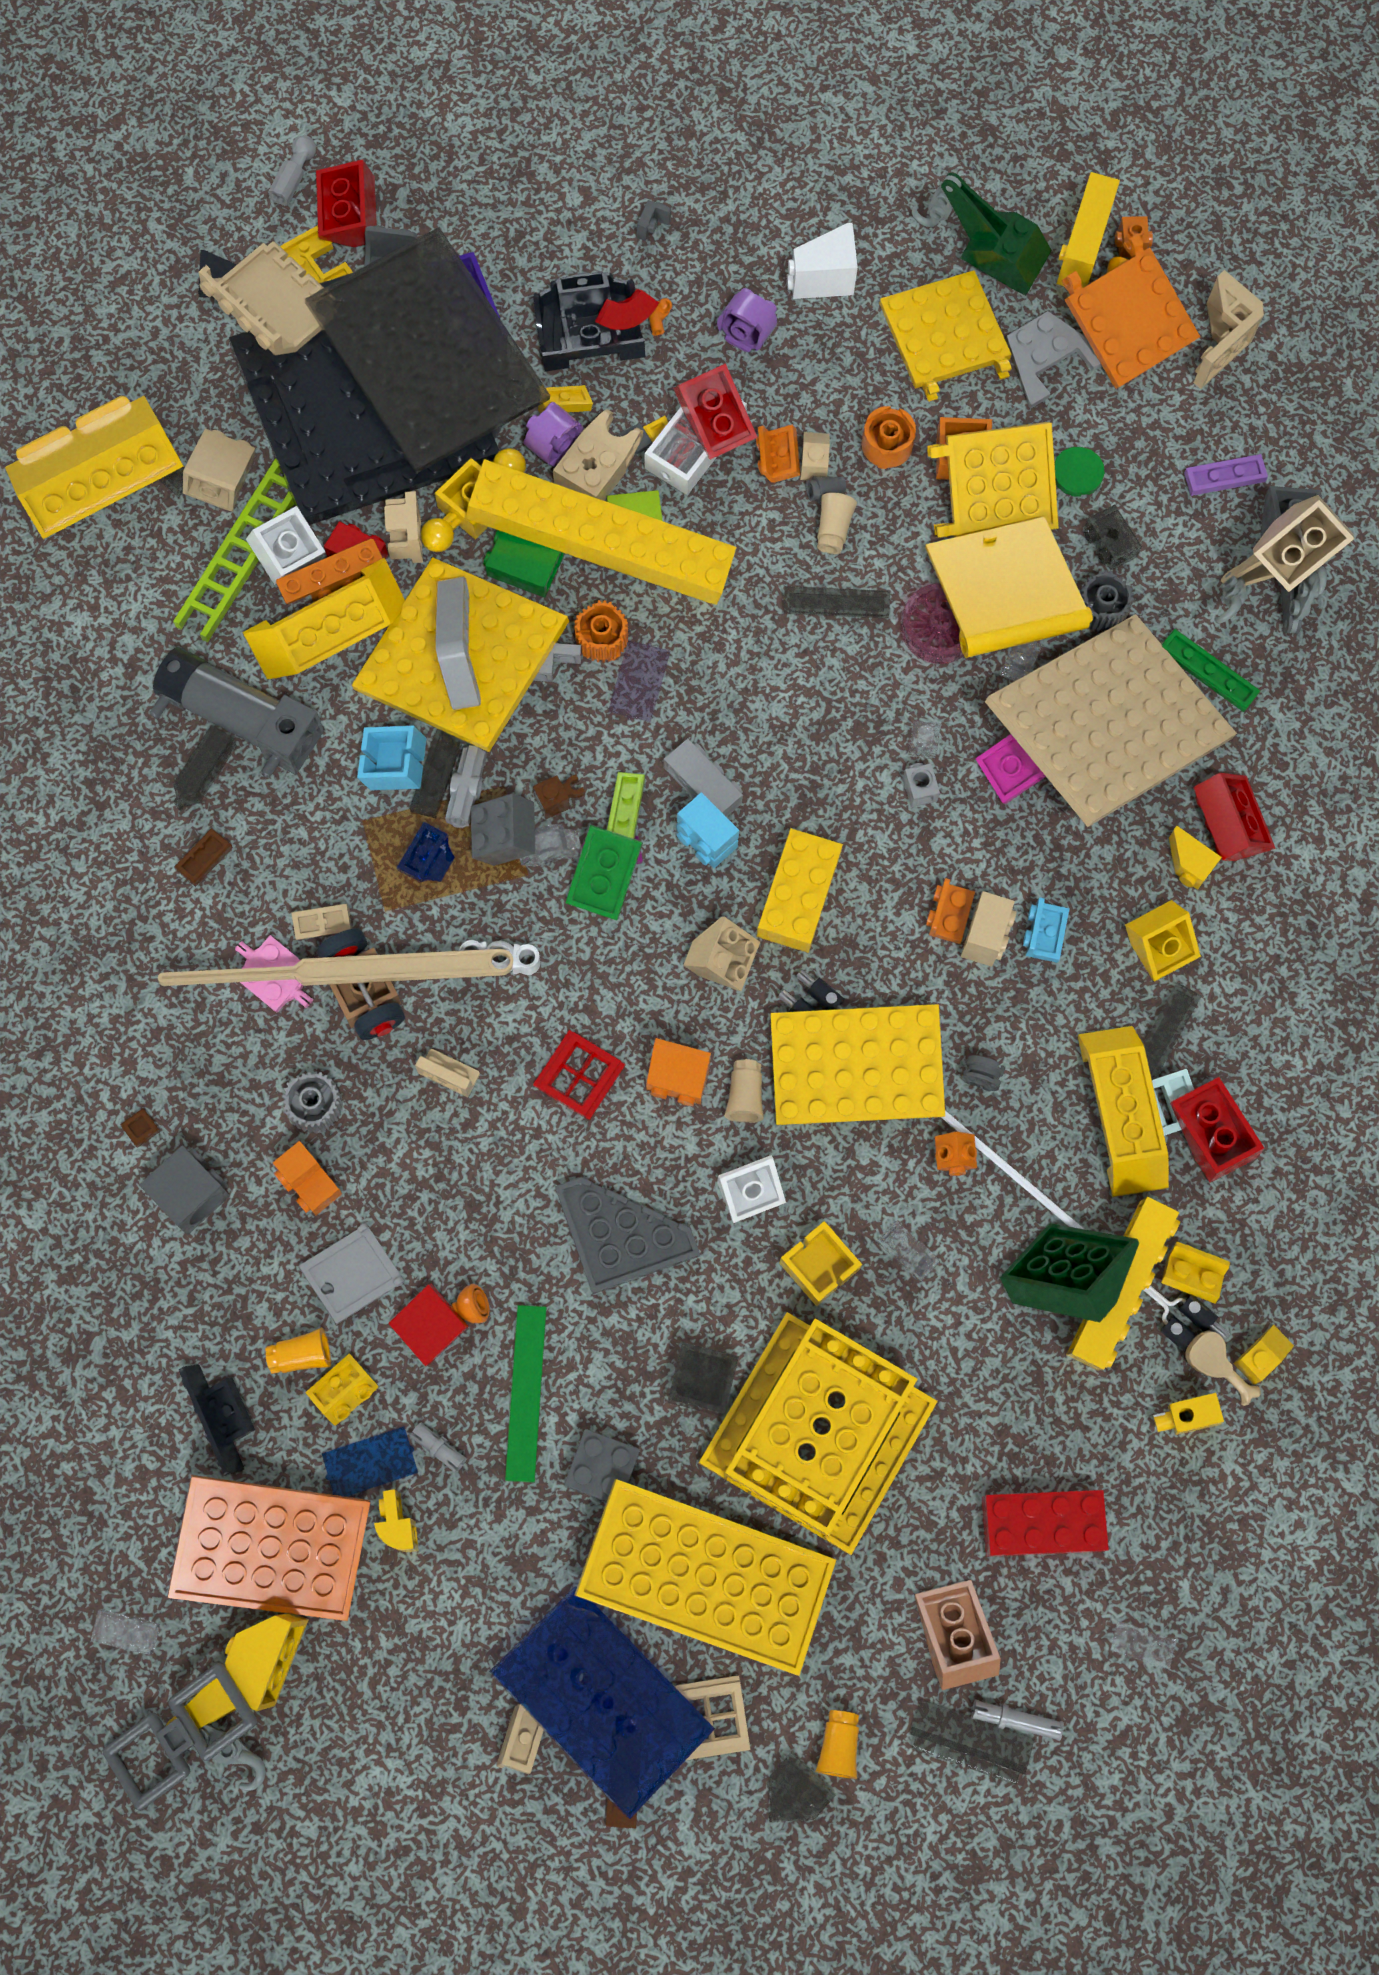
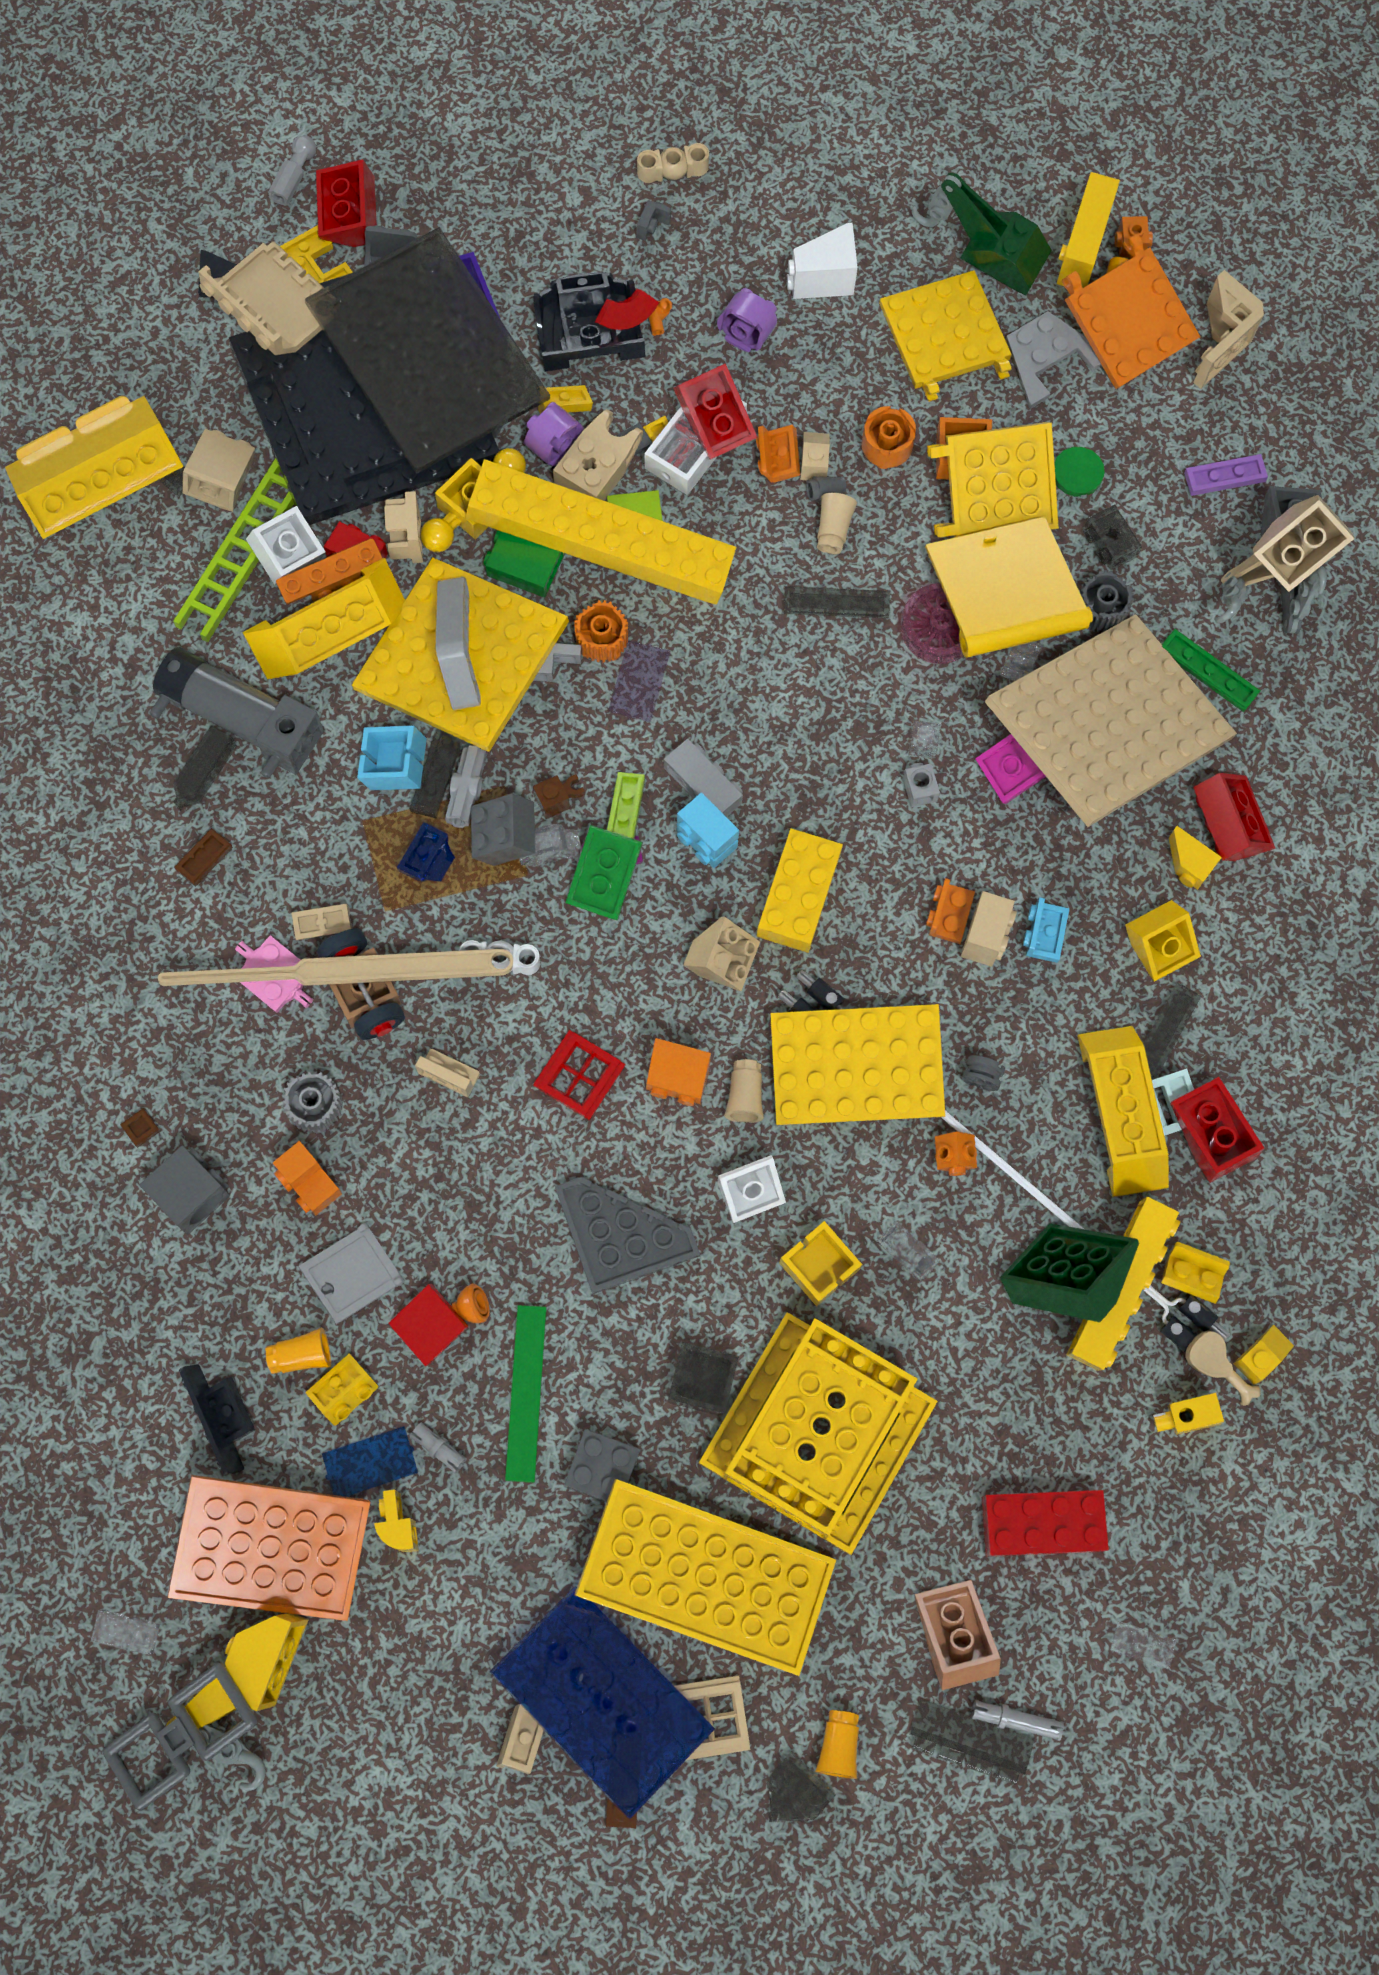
none -> tan piece [637,143,709,183]

